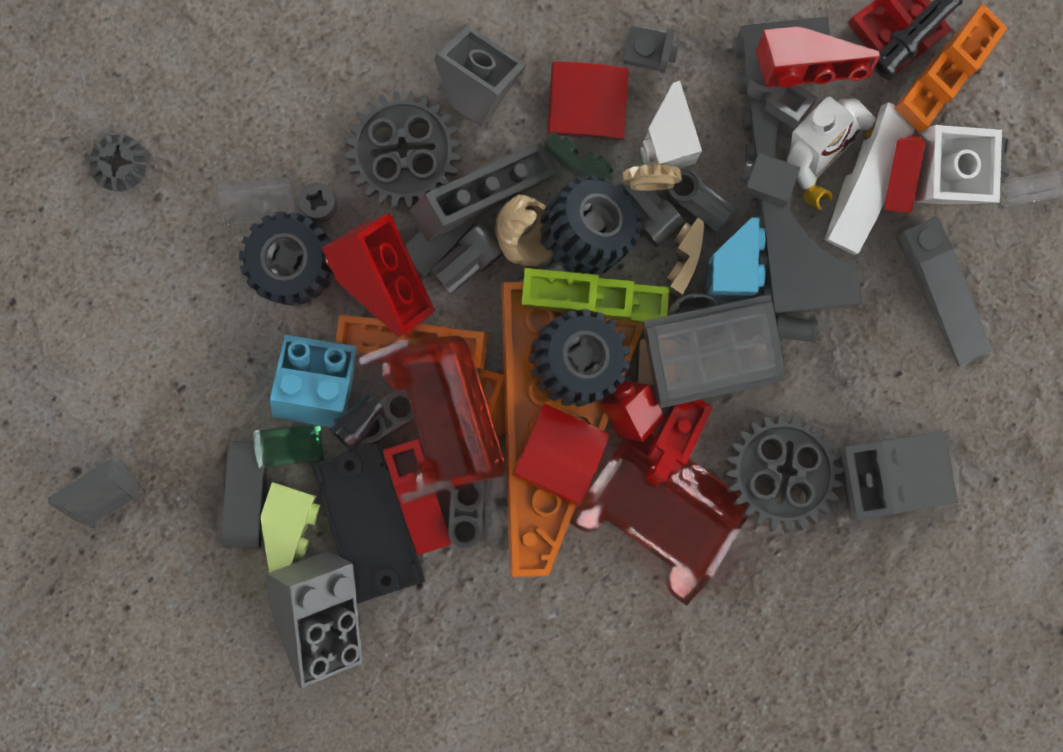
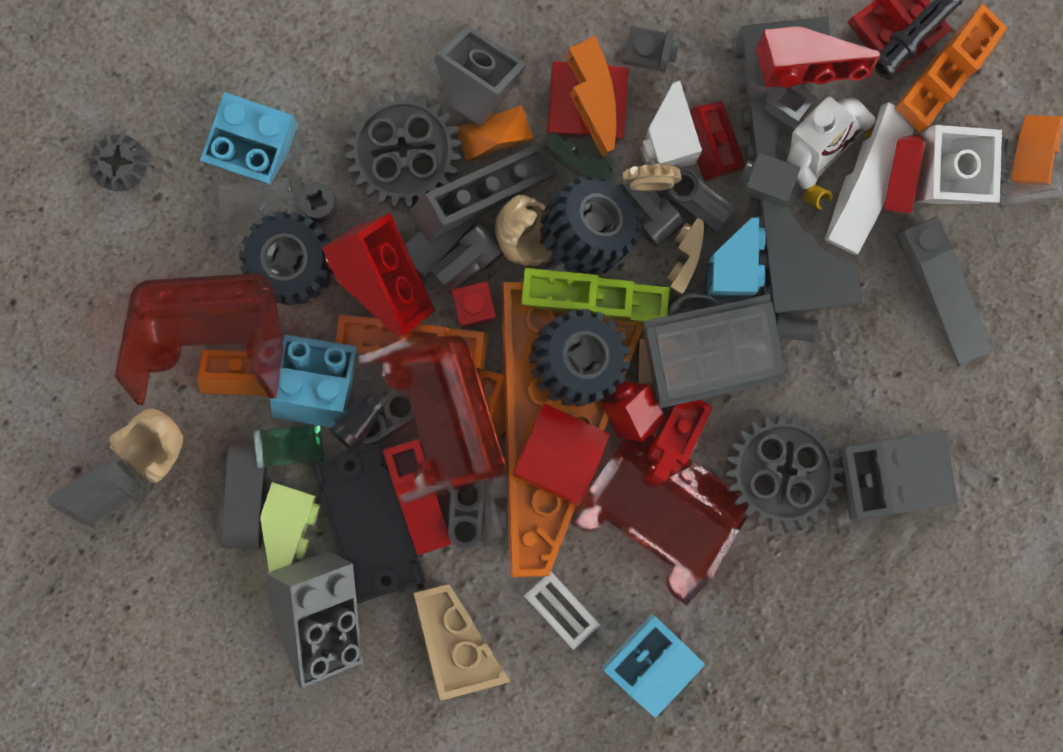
none -> tan hair [109,408,183,483]
none -> clear red windscreen [114,273,284,405]
none -> orange slope [197,349,274,397]
none -> medium azure slope [200,92,298,185]
none -> tan wing [412,584,511,701]
none -> red brick [452,281,496,329]
none -> orange slope [456,105,534,163]
none -> white tile [524,572,600,650]
none -> orange slope [565,35,616,158]
none -> medium azure slope [602,614,706,718]
none -> red slope [689,101,745,181]
none -> orange slope [1011,115,1063,185]

